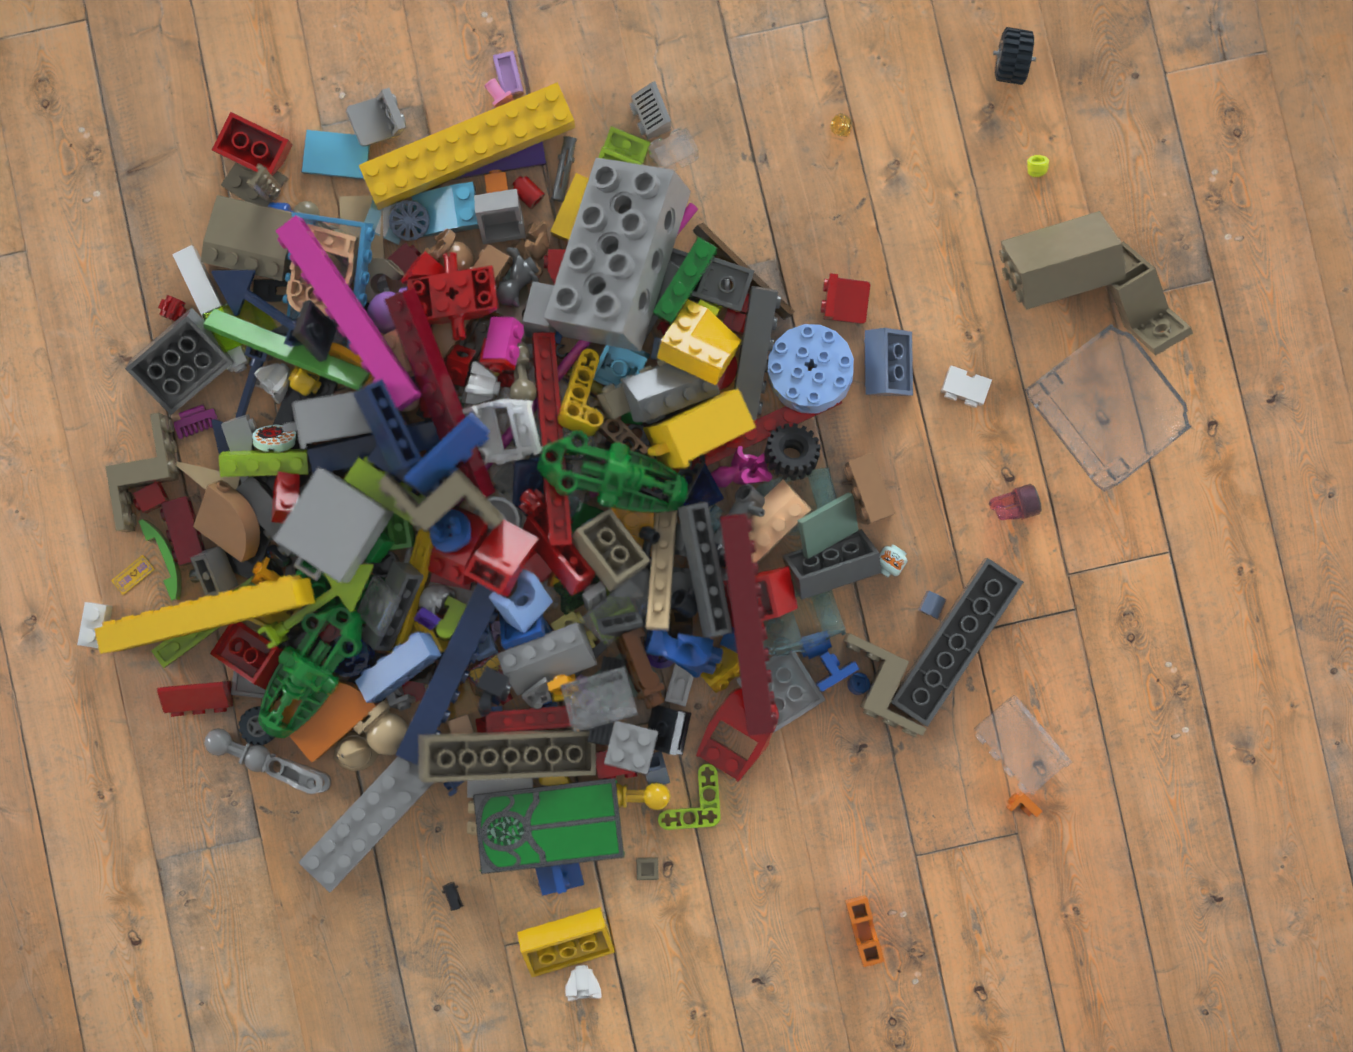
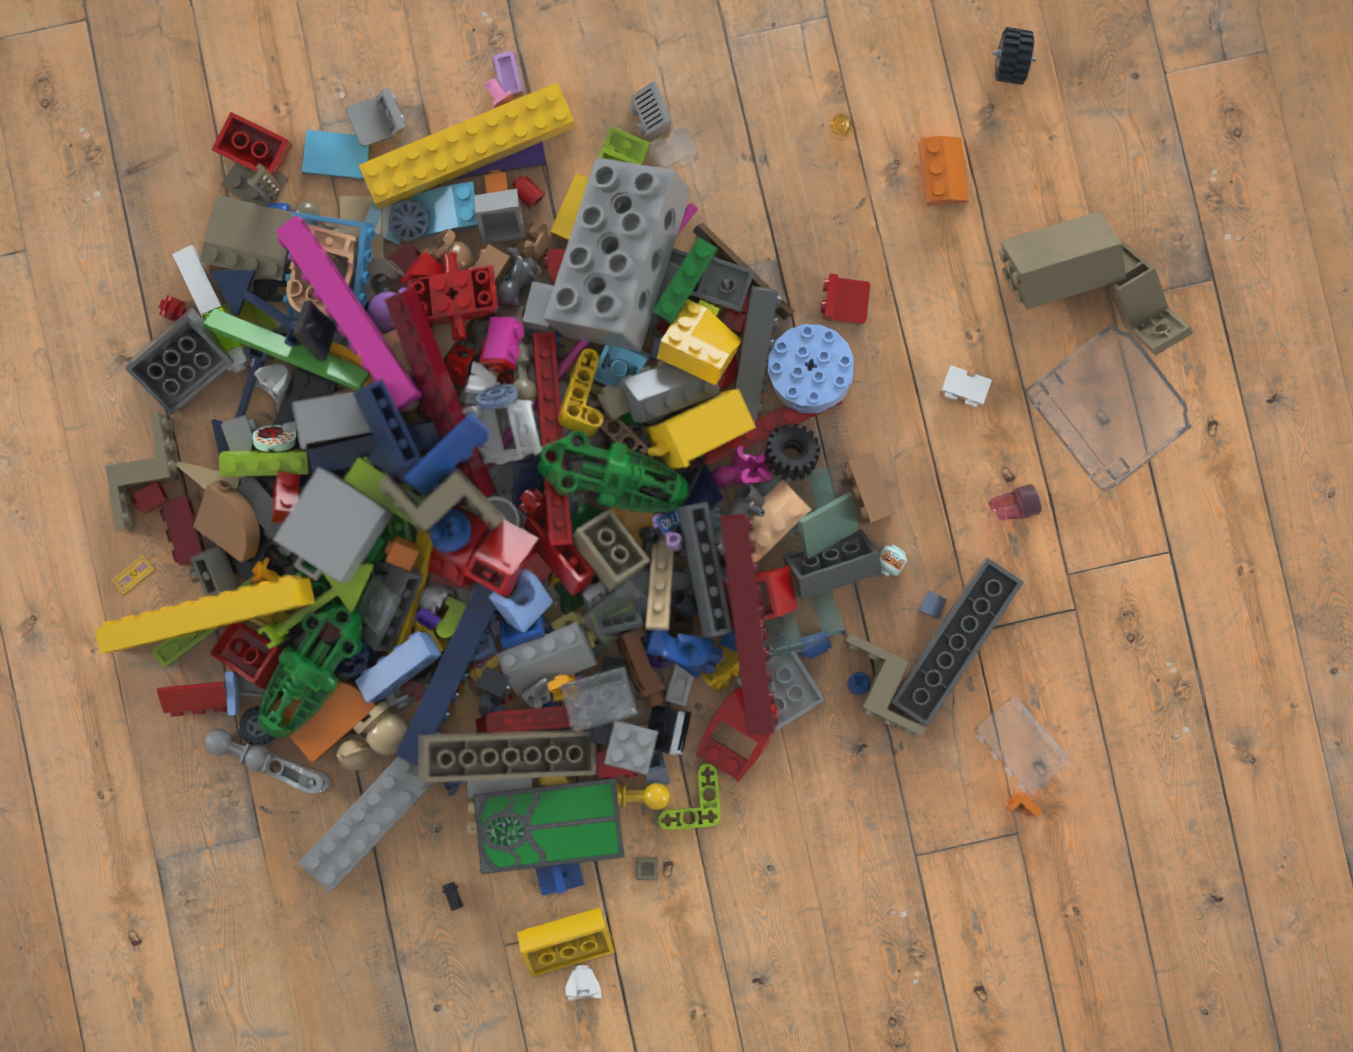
white brick [77,602,113,648] -> none
bright green slope [139,519,182,601] -> none
magenta piece [173,404,219,439] -> none
yellow head [288,366,322,396] -> none
light nougat tile [447,715,475,734] -> none
dark grey pin [551,136,577,202] -> none
blue bracket [815,652,859,692] -> none
orange arch [845,895,885,967] -> none
sand blue slope [864,328,913,396] -> none
neon yellow tile [1027,155,1049,177] -> none
none -> light blue tile [225,671,241,716]
none -> orange brick [384,535,421,571]
none -> sand blue wheel [476,384,518,410]
none -> lavender bar [651,513,683,551]
none -> blue sticker [655,510,681,535]
none -> orange slope [919,136,969,206]

